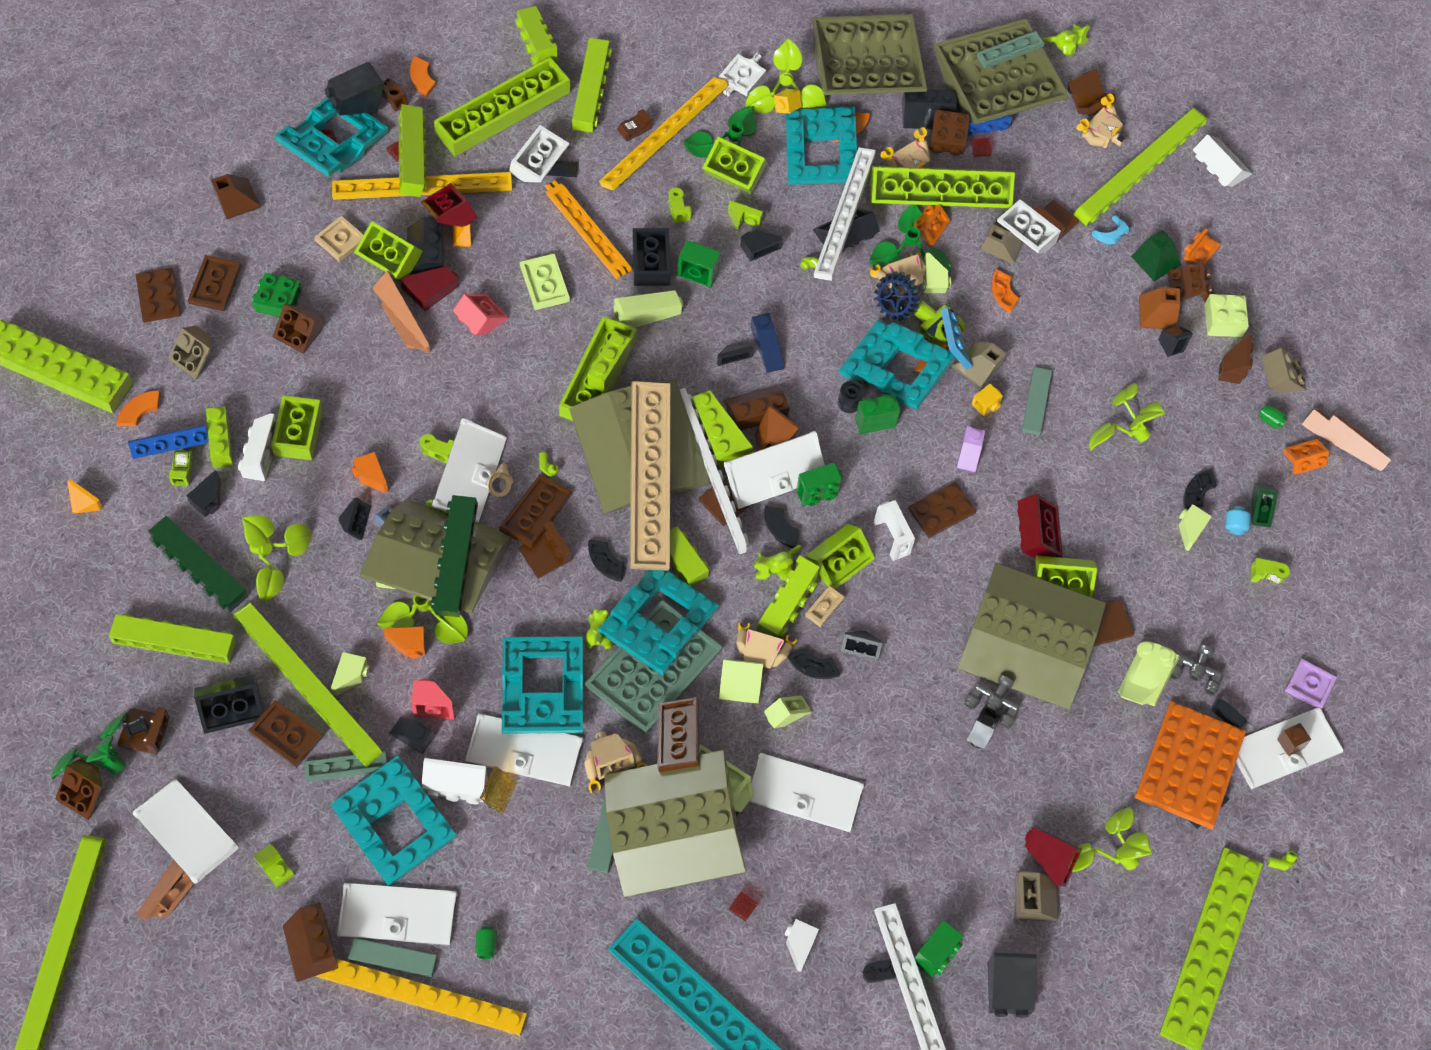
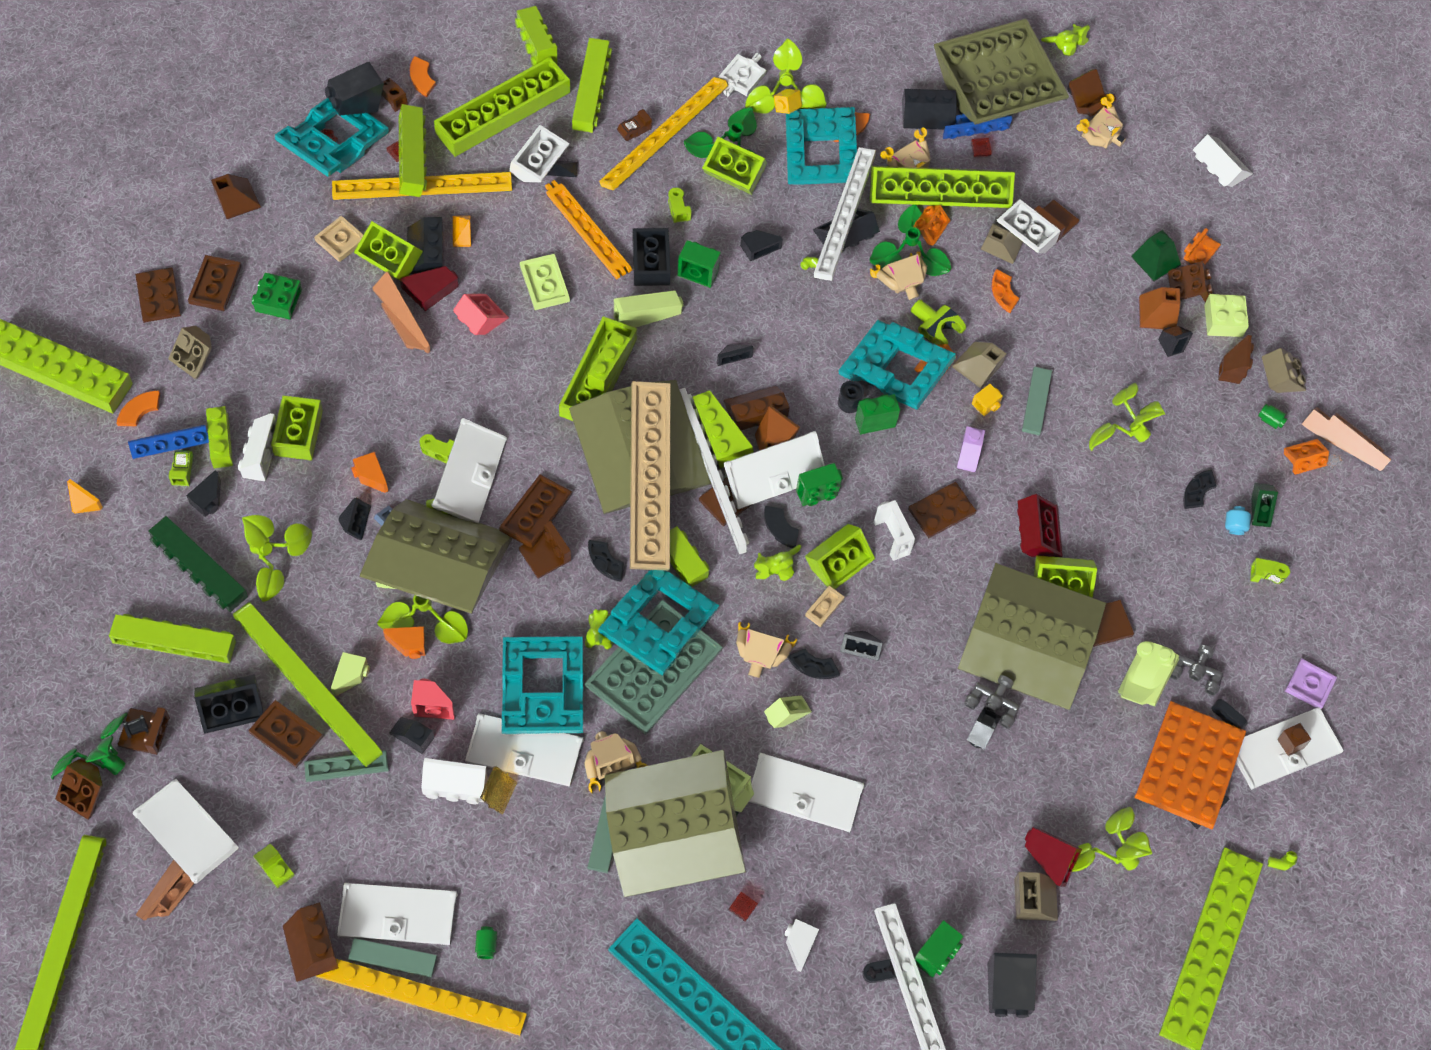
reddish brown slope [272,304,326,354] -> none
teal piece [330,756,457,886] -> none
dark red slope [421,183,477,227] -> none
dark green brick [431,495,478,618] -> none
tan piece [487,463,513,497] -> none
lime arm [539,452,559,477] -> none
tile [657,697,699,772] -> none
yellowish green tile [719,659,763,704] -> none
lime slope [728,200,763,231] -> none
dark blue slope [750,313,784,373] -> none
lime wedge [757,555,820,638] -> none
olive slope [812,14,927,95] -> none
dark blue gear [874,271,922,321] -> none
yellowish green slope [924,253,951,293] -> none
reddish brown bracket [929,110,969,156] -> none
dark azure wing [941,307,973,370] -> none
sand green tile [976,31,1044,69] -> none
lime beam [1074,108,1208,227] -> none
medium azure helmet [1092,215,1129,244] -> none
yellowish green slope [1179,504,1212,551] -> none

